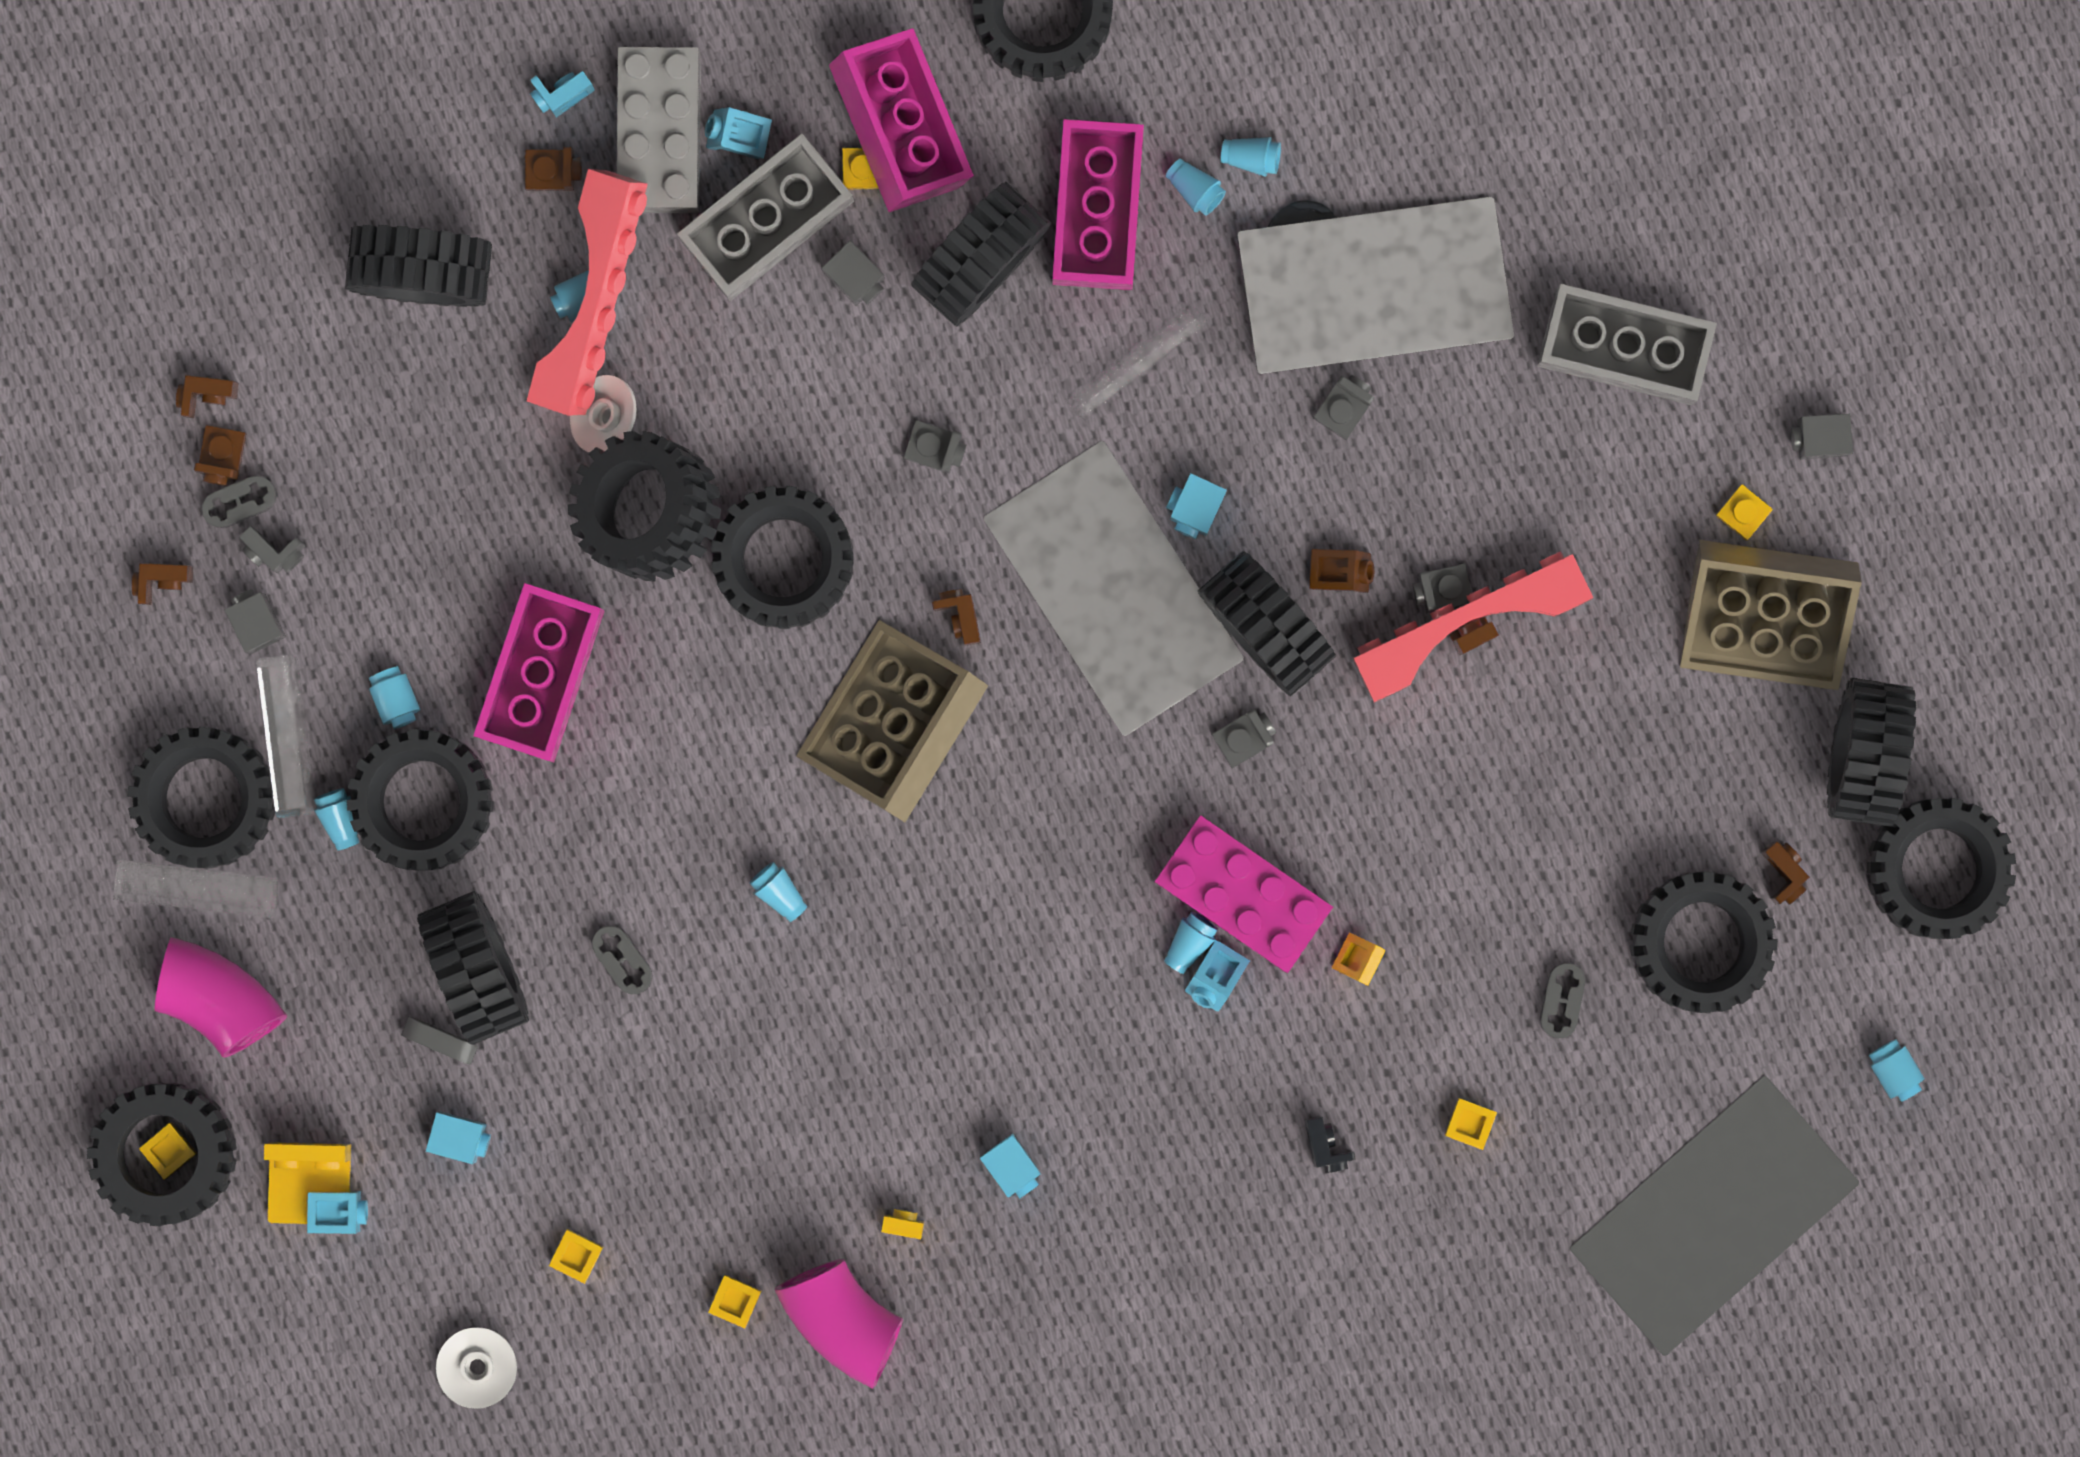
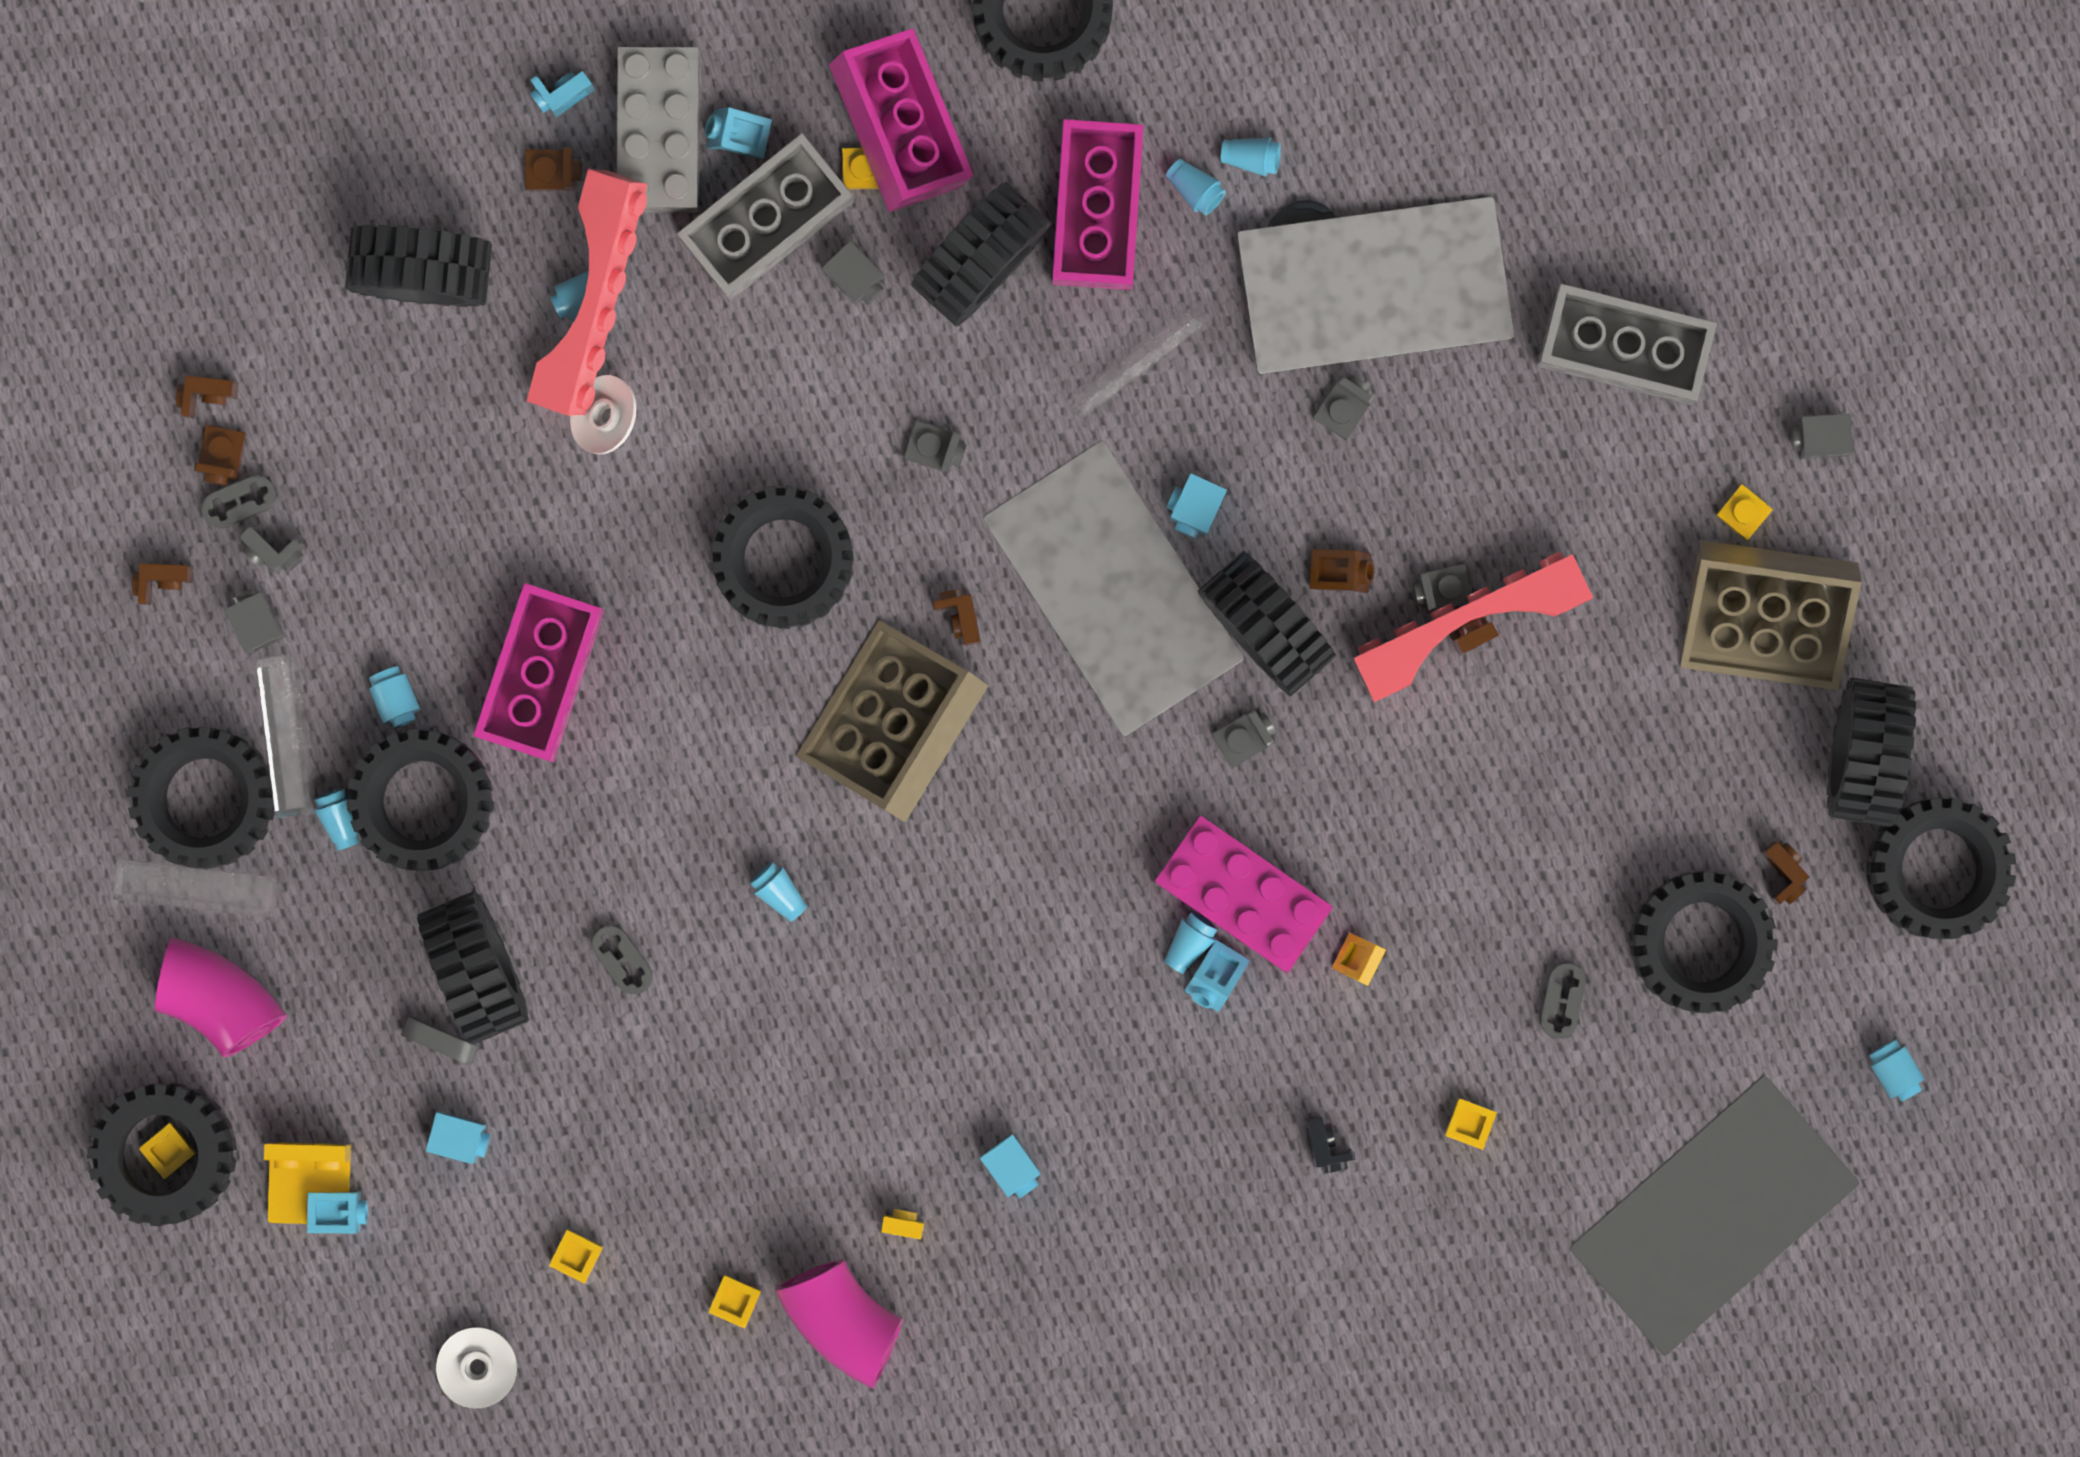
black tyre [568,431,721,581] -> none

